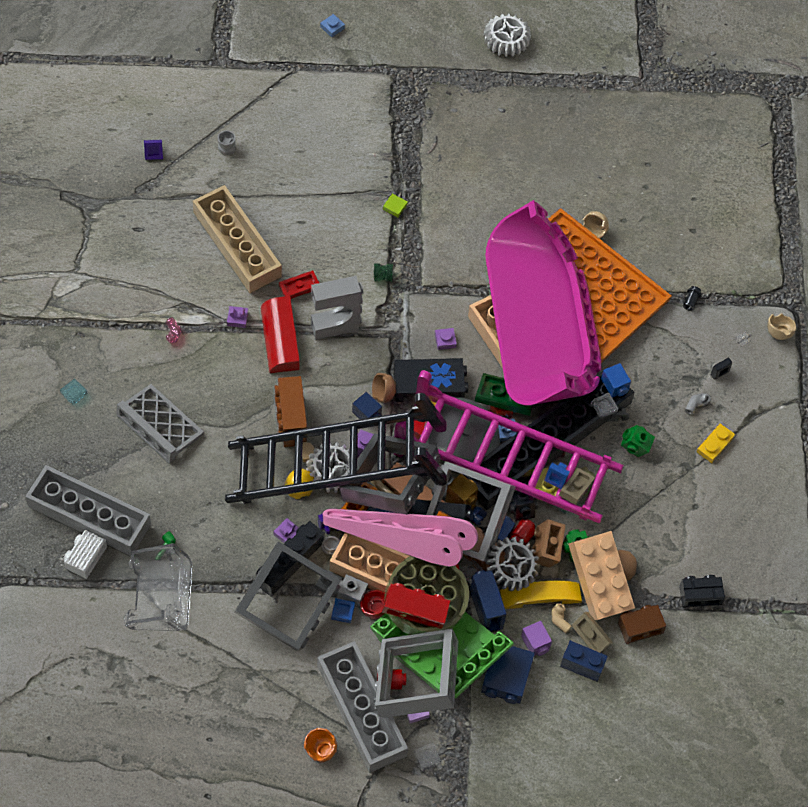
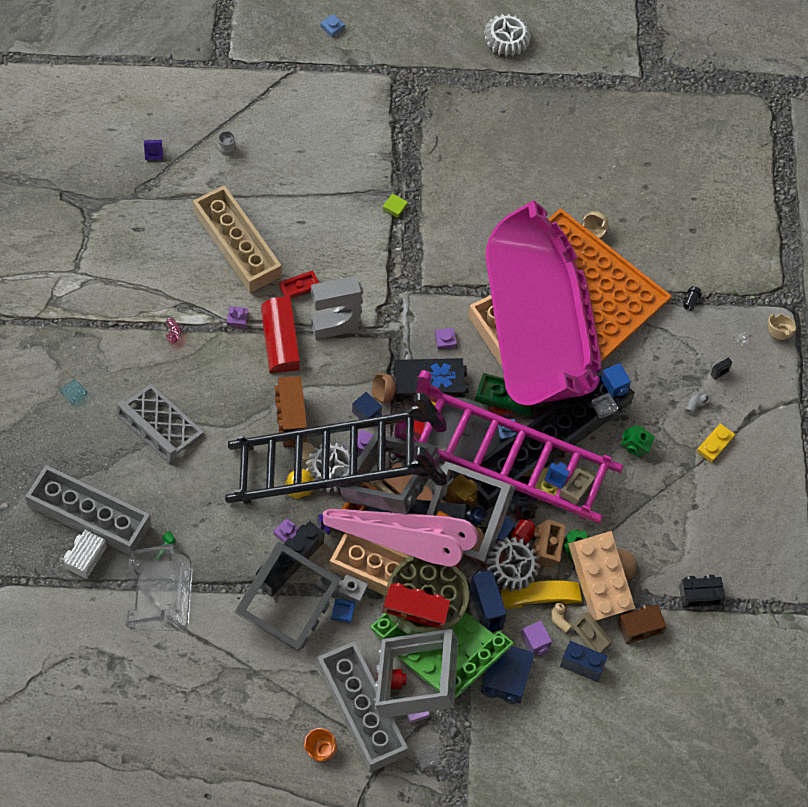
light grey plate [321,536,340,555] -> none
red hair [360,590,385,620] -> none
clear green wheel [373,263,393,282] -> none

